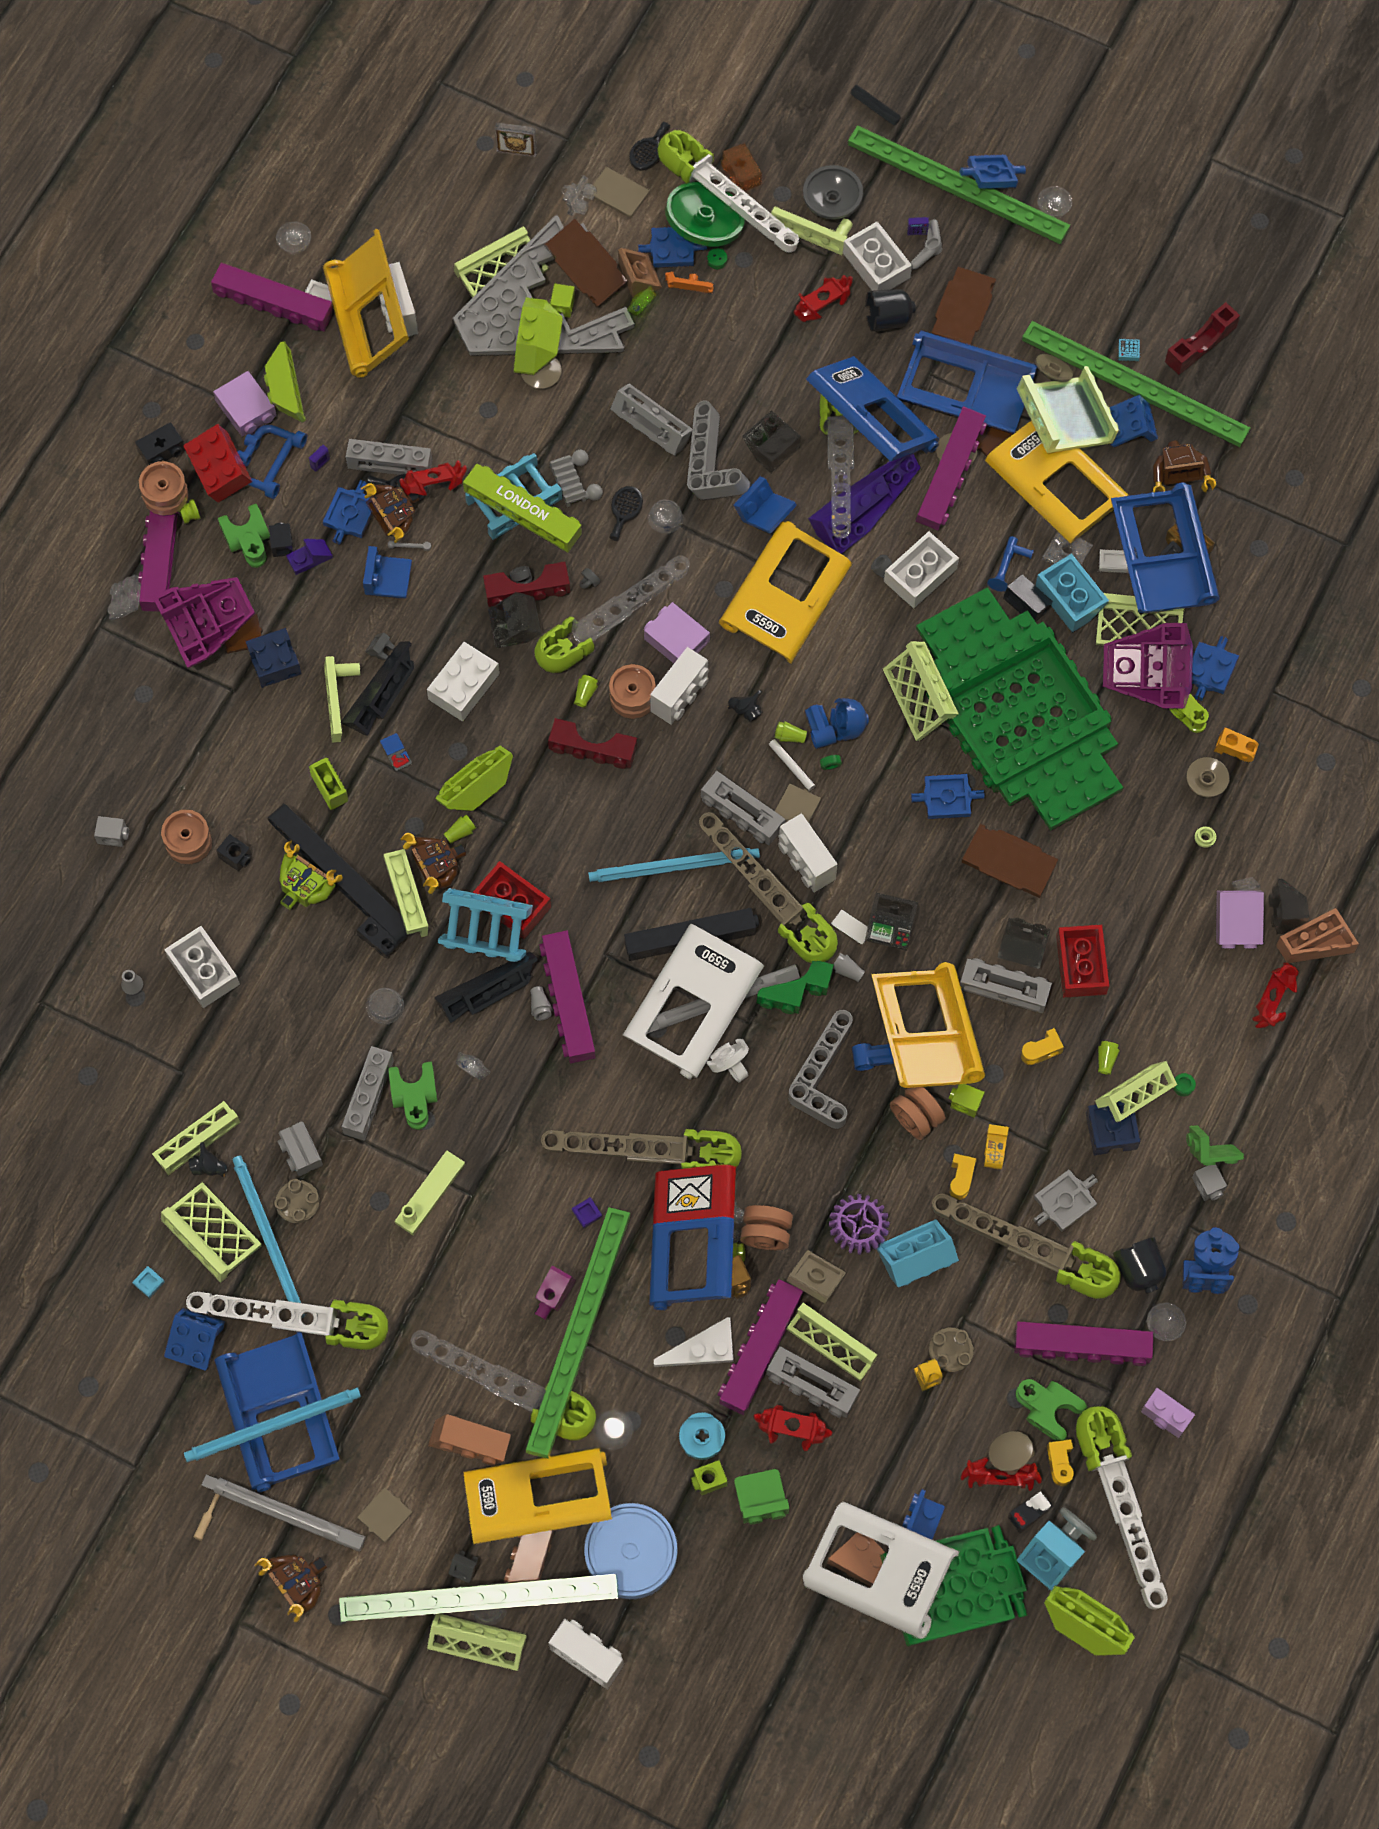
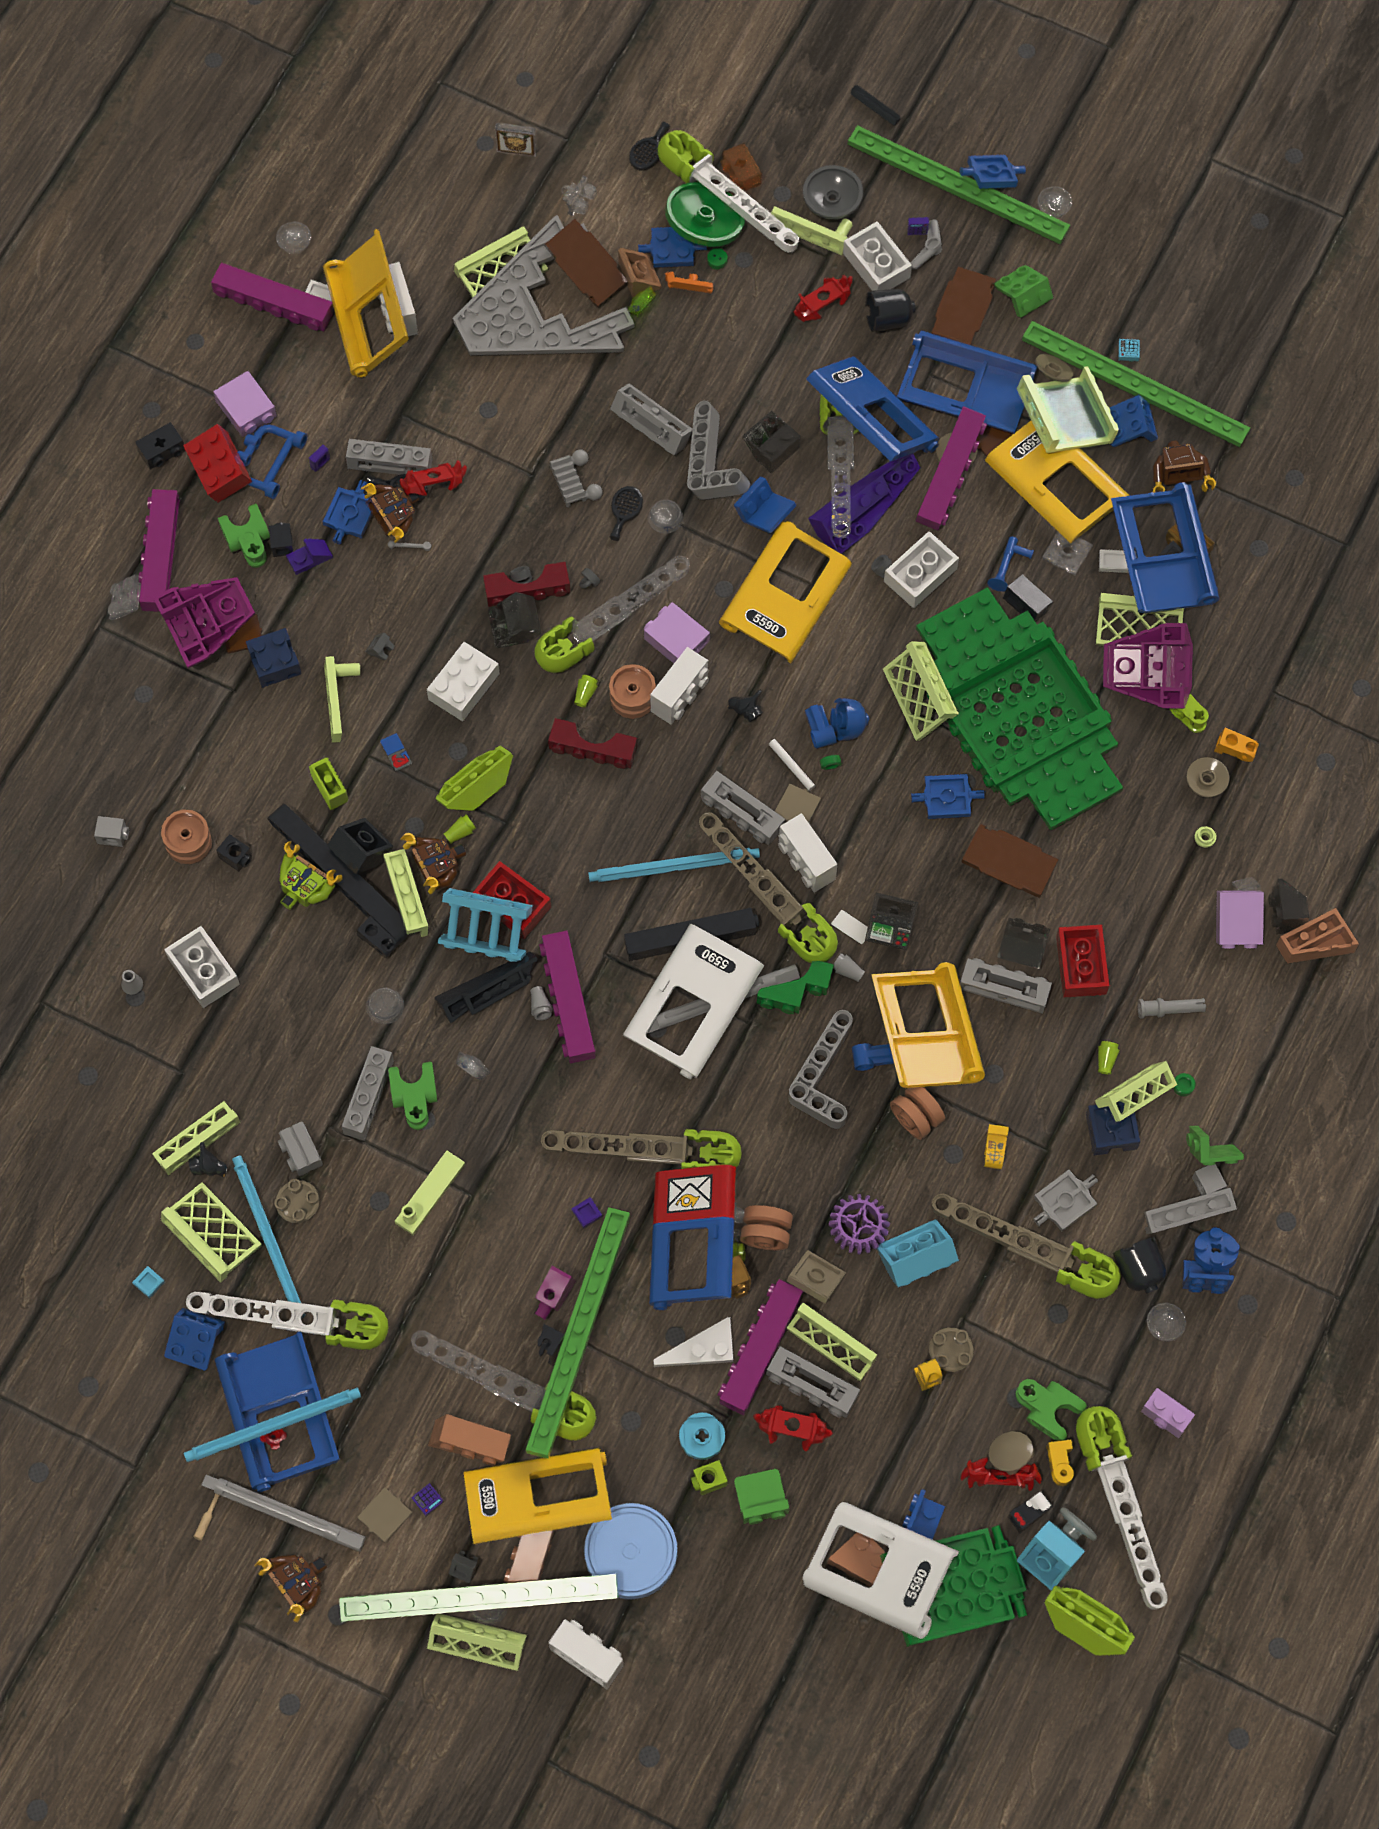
nougat wheel [139,461,188,516] -> none
lime wheel [180,499,200,524] -> none
lime wedge [264,341,306,422] -> none
black wedge [341,641,414,736] -> none
blue bracket [363,546,412,599] -> none
lime brick [463,463,582,553] -> none
medium azure fence [465,453,562,540] -> none
lime wedge [514,297,563,375] -> none
dark tan dish [521,358,562,391] -> none
lime brick [550,284,575,318] -> none
dark tan piece [587,167,650,218] -> none
clear hat [593,1410,633,1450] -> none
white tile [707,1039,749,1082] -> none
lime cone [774,721,807,743] -> none
lime brick [949,1084,984,1118] -> none
yellow leg [949,1153,976,1200] -> none
magenta brick [1014,1321,1153,1366] -> none
yellow leg [1021,1028,1064,1065] -> none
medium azure slope [1035,553,1109,632] -> none
dark red arch [1165,303,1240,375] -> none
blue plate [1192,636,1239,701] -> none
red piece [1252,962,1299,1028] -> none
none -> red plate [260,1428,287,1450]
none -> black brick [327,818,393,874]
none -> dark purple tile [411,1483,444,1516]
none -> black hinge [537,1324,565,1366]
none -> bright green bracket [995,266,1053,318]
none -> light grey pin [1138,998,1206,1019]
none -> light grey fence [1144,1188,1237,1234]

